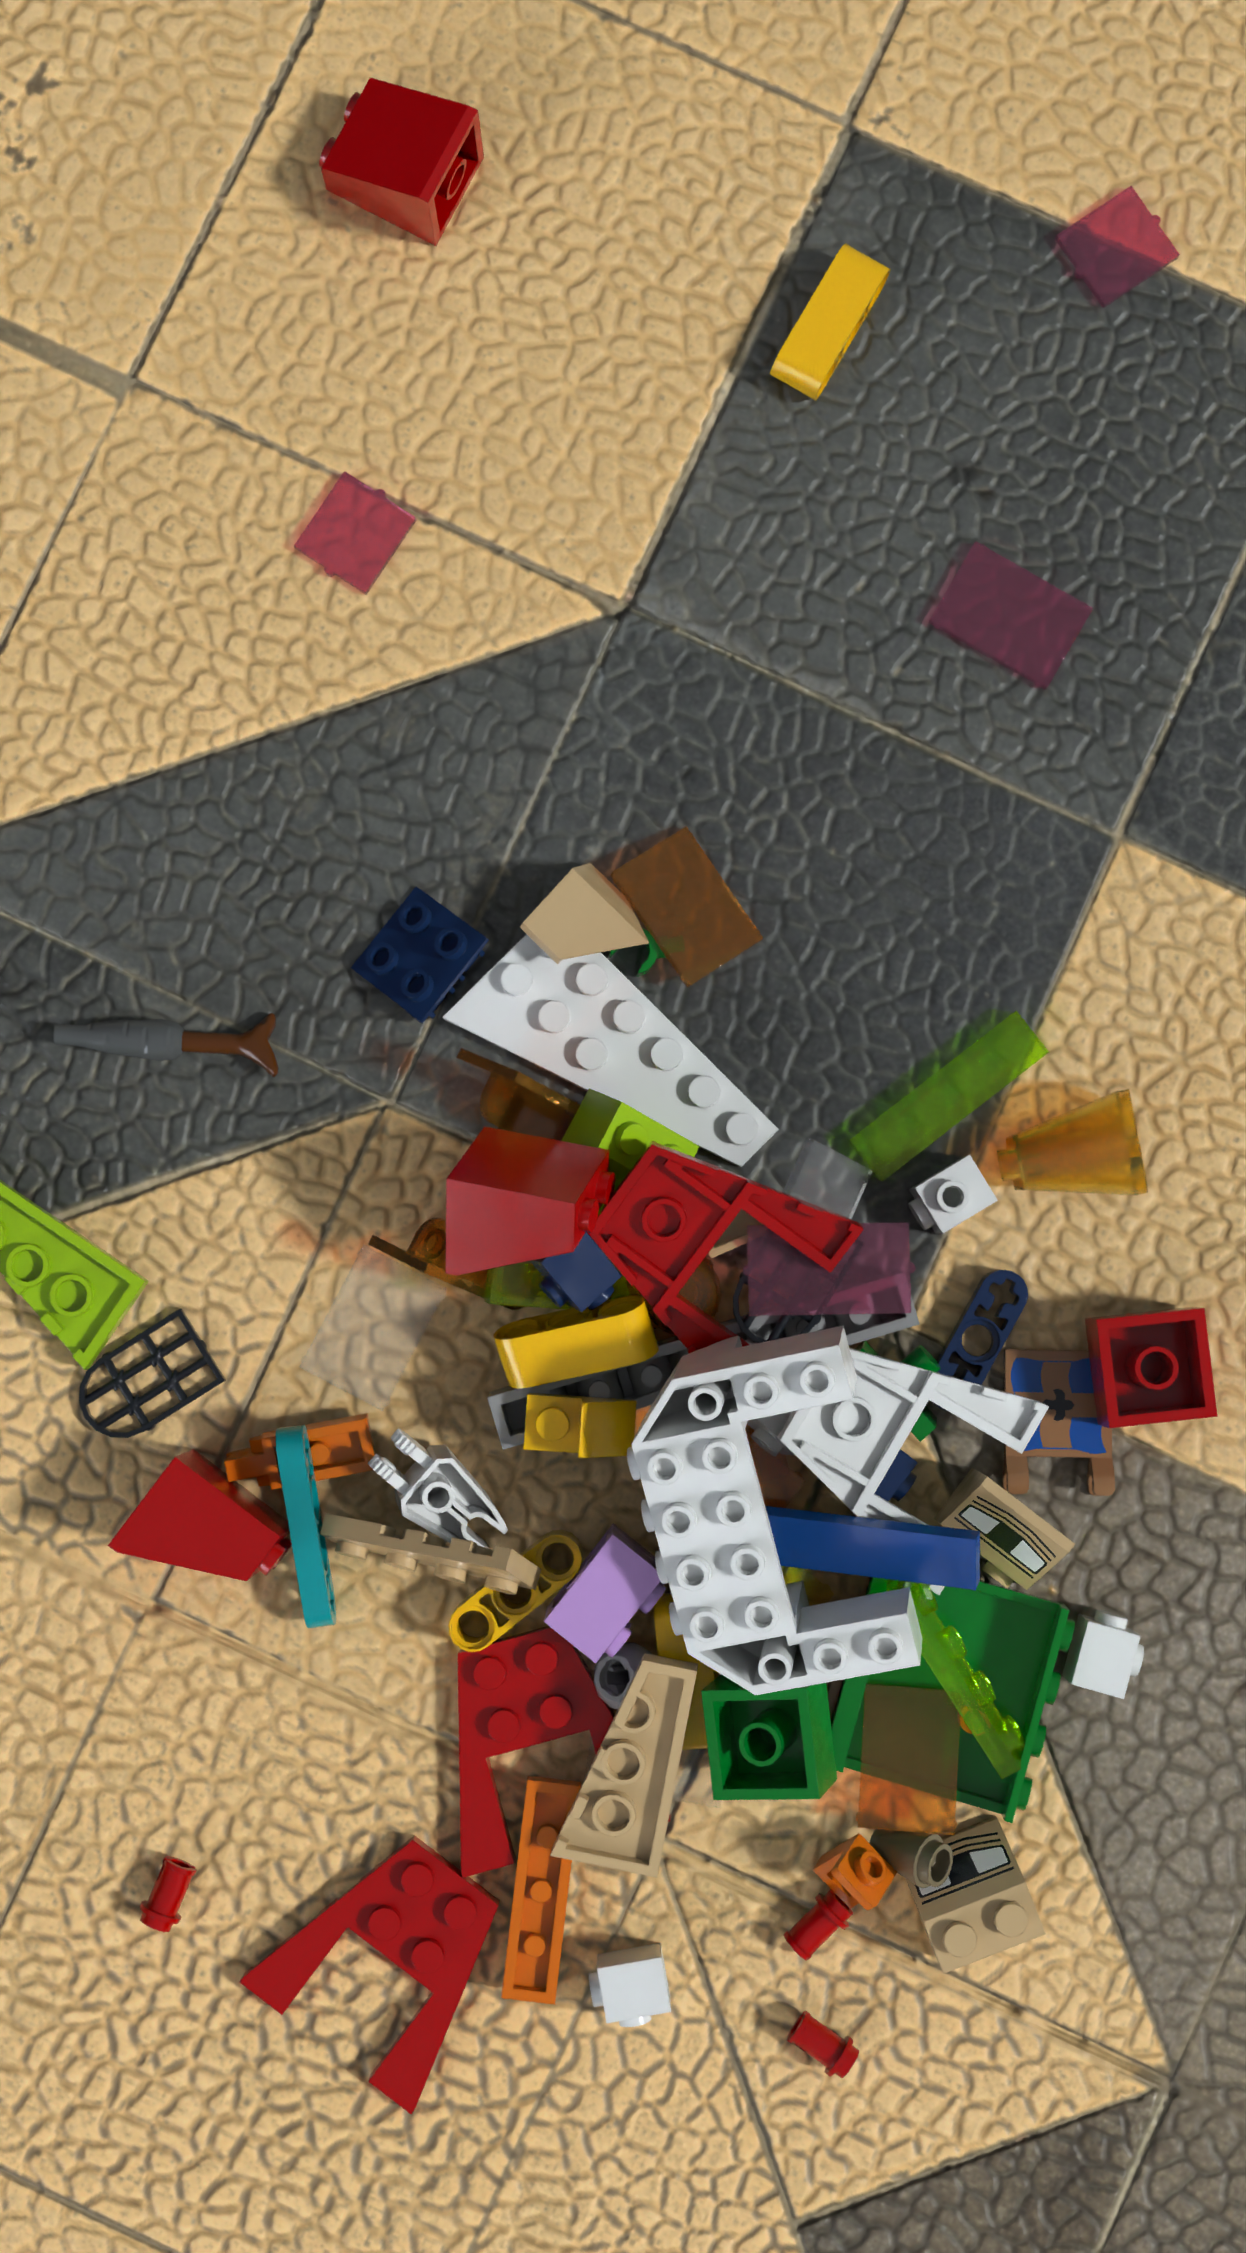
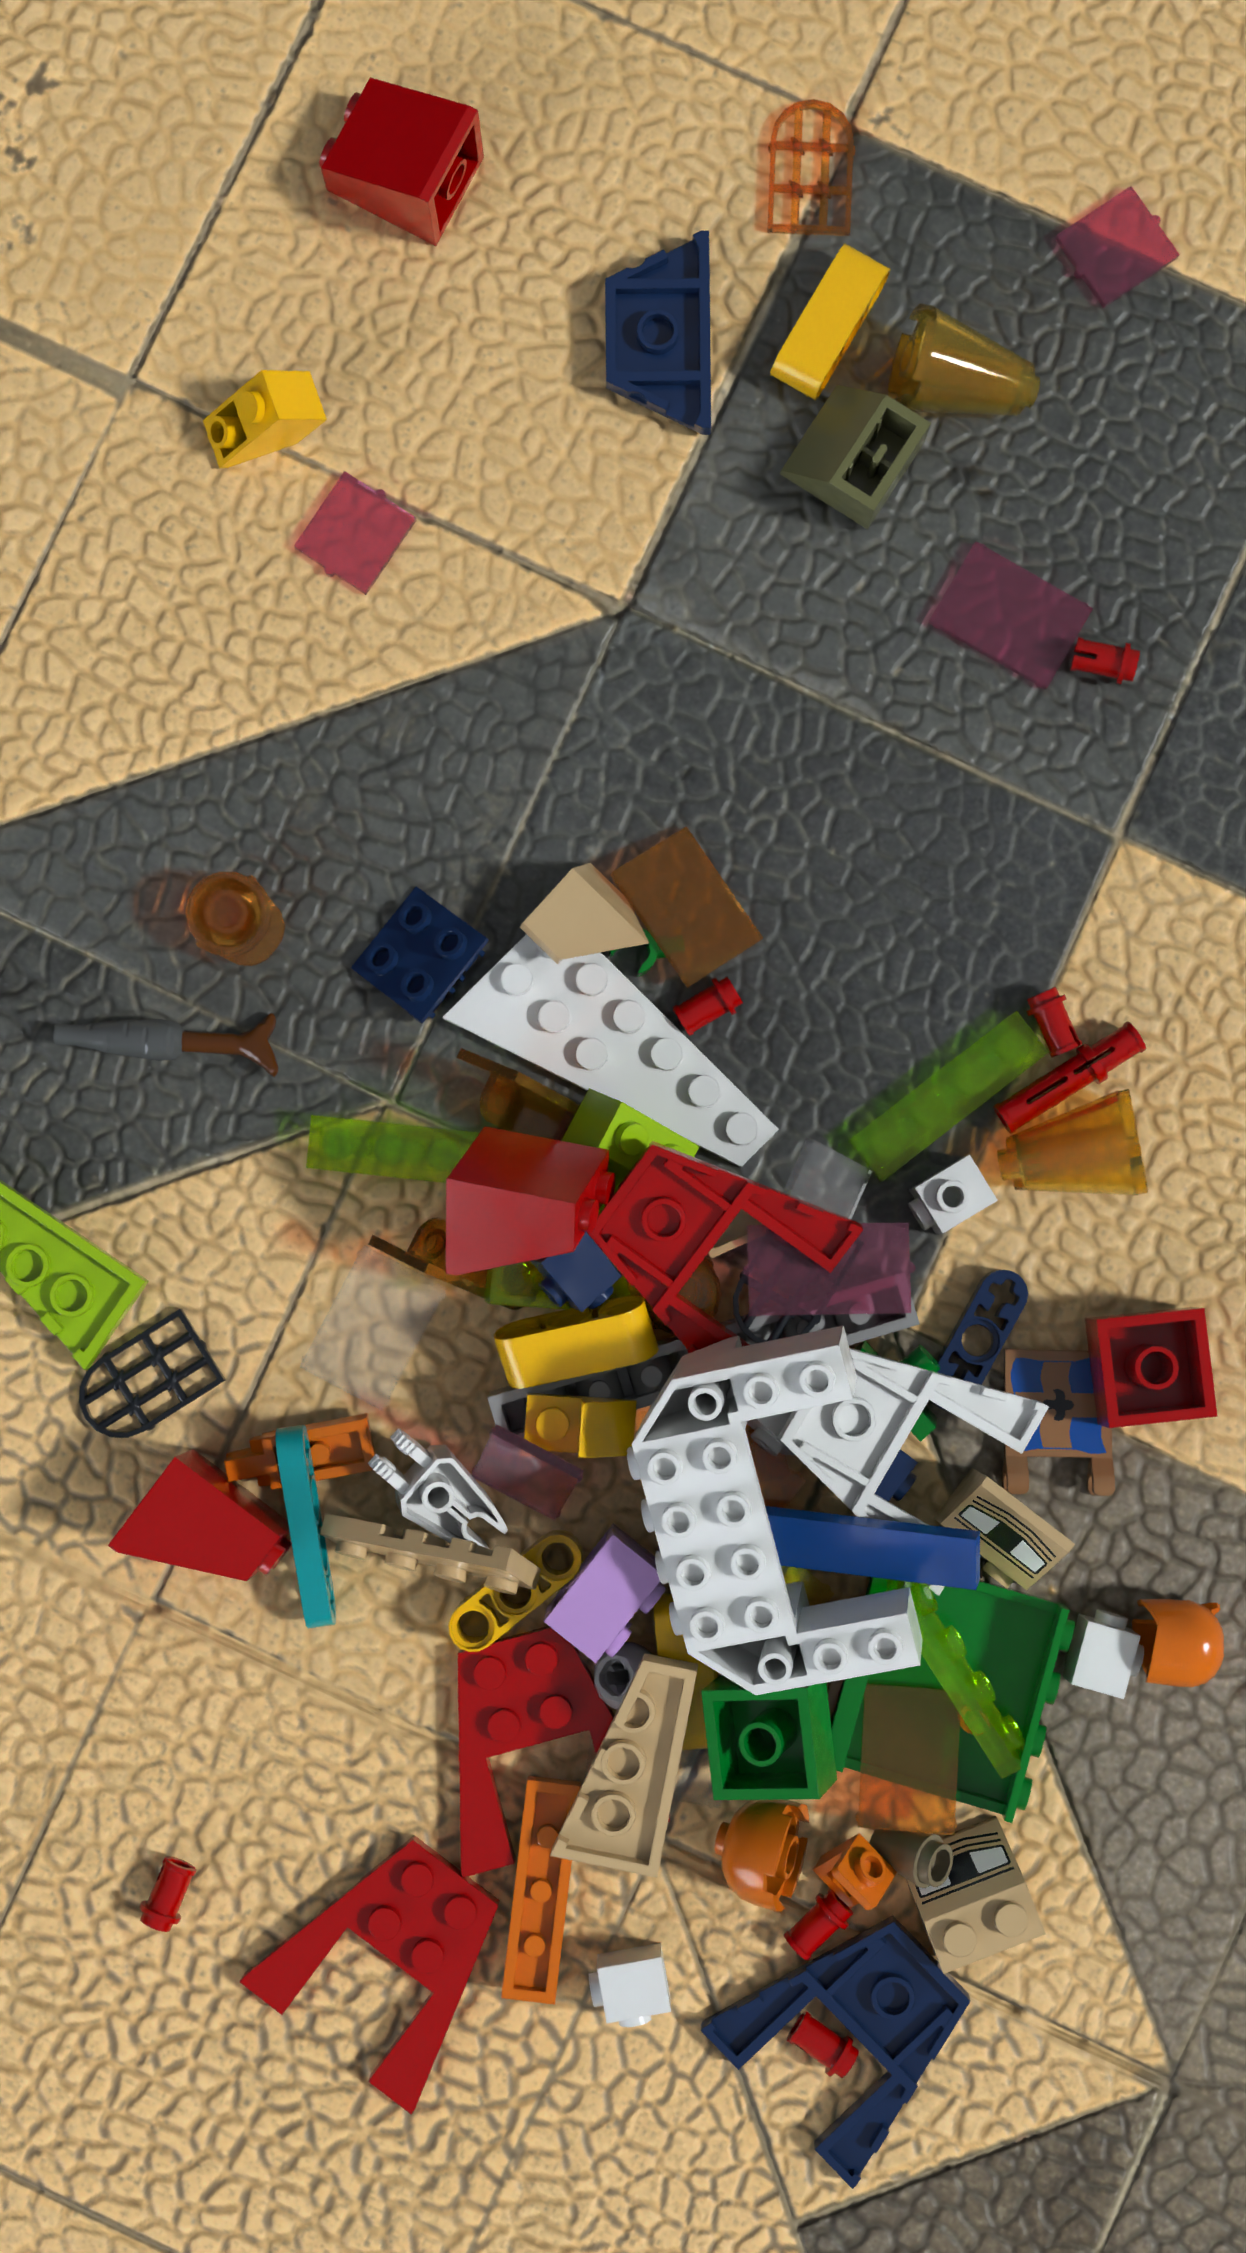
none -> clear orange hat [185,871,285,966]
none -> yellow slope [203,370,327,468]
none -> clear neon green plate [306,1115,480,1183]
none -> clear pink piece [472,1424,584,1521]
none -> dark blue wing [605,231,711,435]
none -> red pin [672,976,743,1036]
none -> dark blue wing [701,1915,970,2189]
none -> orange cylinder [714,1800,809,1912]
none -> clear orange window [767,99,855,236]
none -> olive slope [780,385,931,530]
none -> clear yellow cone [888,303,1040,416]
none -> red pin [993,1021,1146,1134]
none -> red pin [1026,987,1082,1058]
none -> red pin [1070,637,1140,685]
none -> orange helmet [1132,1599,1224,1687]

